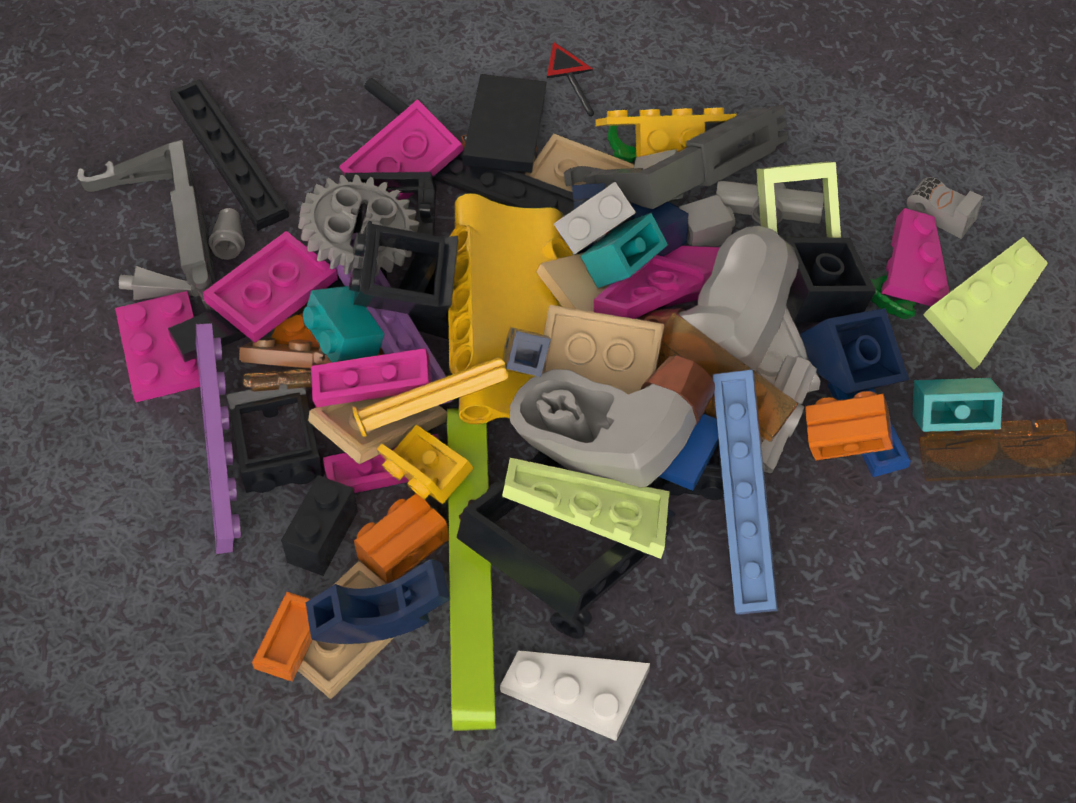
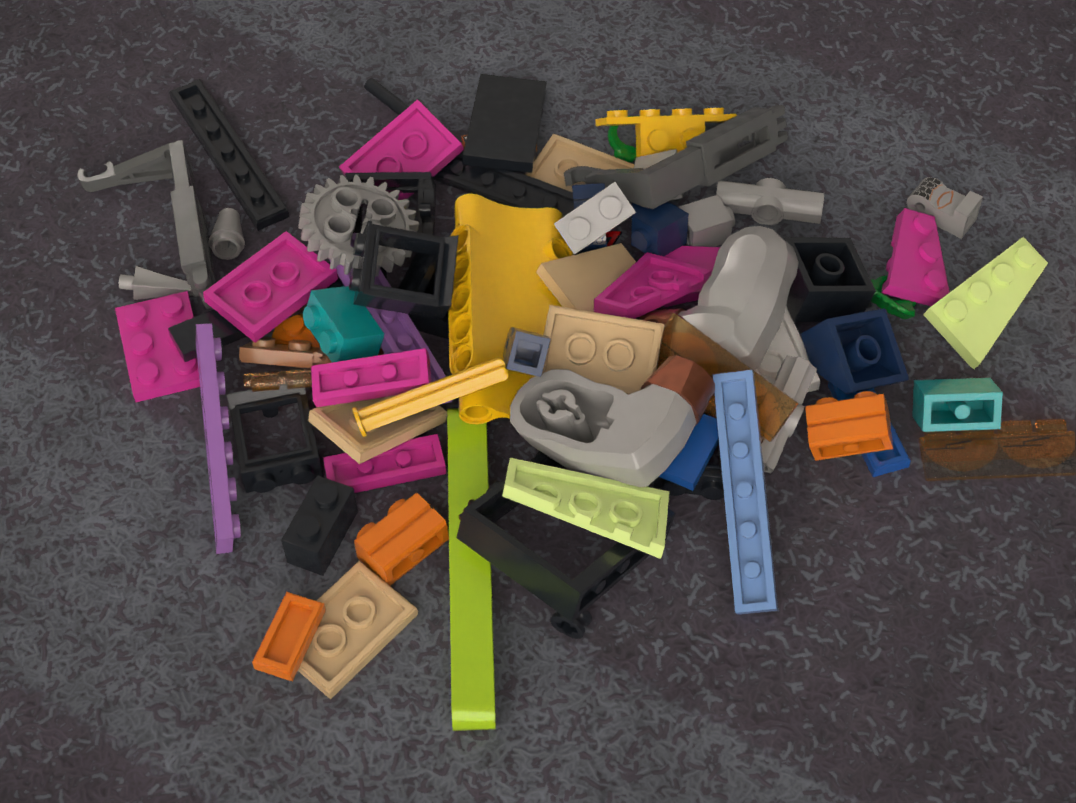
dark blue arch [305,559,450,644] -> none
yellow bracket [376,424,474,504] -> none
white wing [500,651,650,741] -> none
piece [547,42,594,117] -> none
teal brick [581,213,668,288] -> none
yellowish green window [756,162,841,238] -> none

